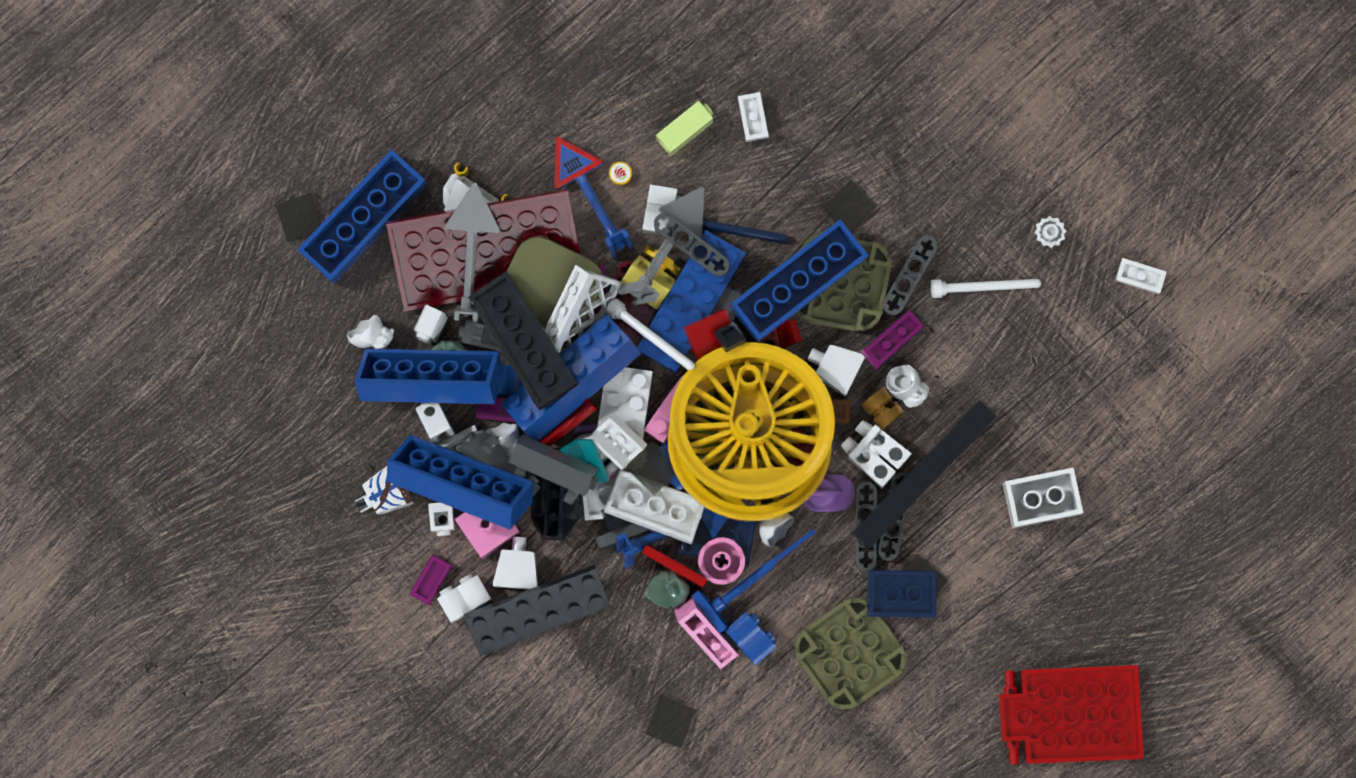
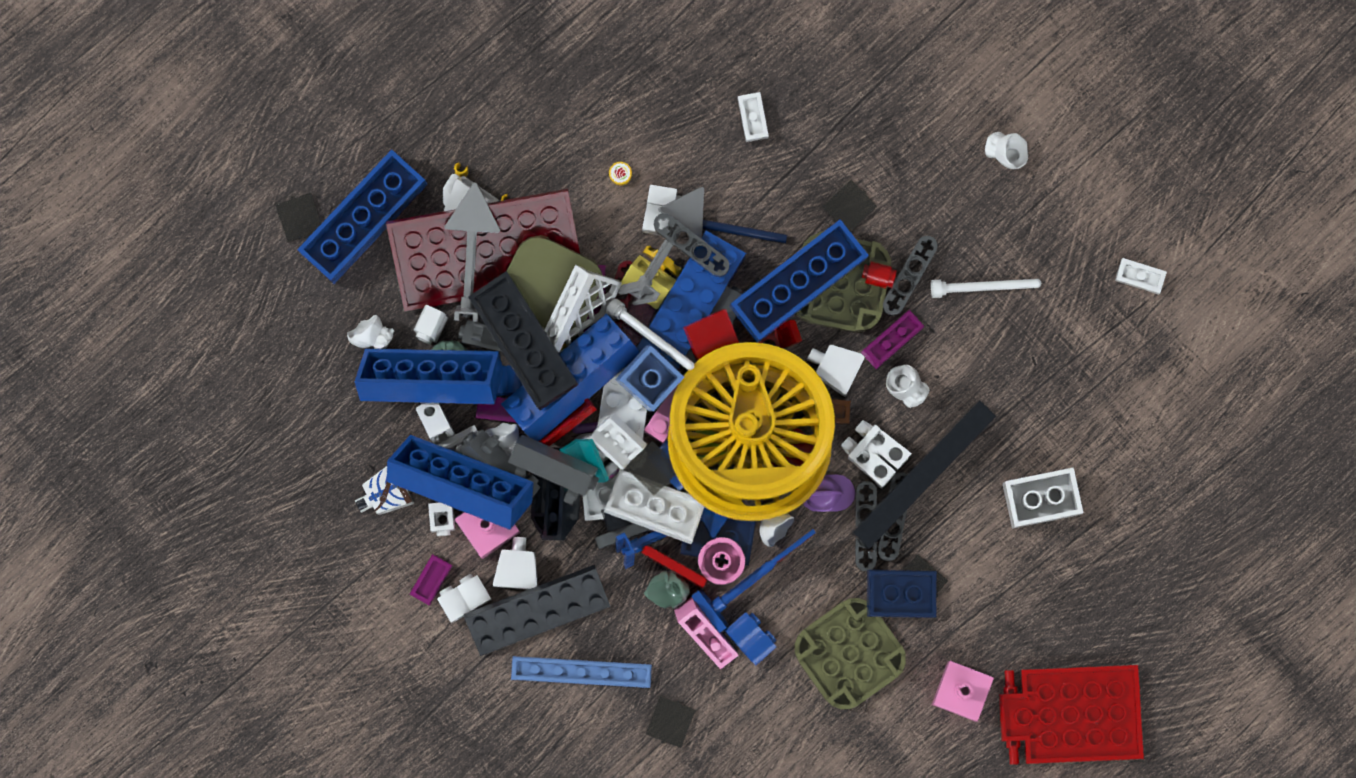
blue piece [554,137,634,260] -> none
yellowish green brick [656,101,714,156] -> none
black tile [714,322,746,352] -> none
pearl gold wheel [861,387,905,430] -> none
white piece [1034,216,1067,248] -> none
none -> medium blue tile [511,656,652,688]
none -> medium blue brick [615,345,684,412]
none -> red brick [862,261,897,289]
none -> bright pink brick [932,661,994,722]
none -> white hair [985,132,1028,169]

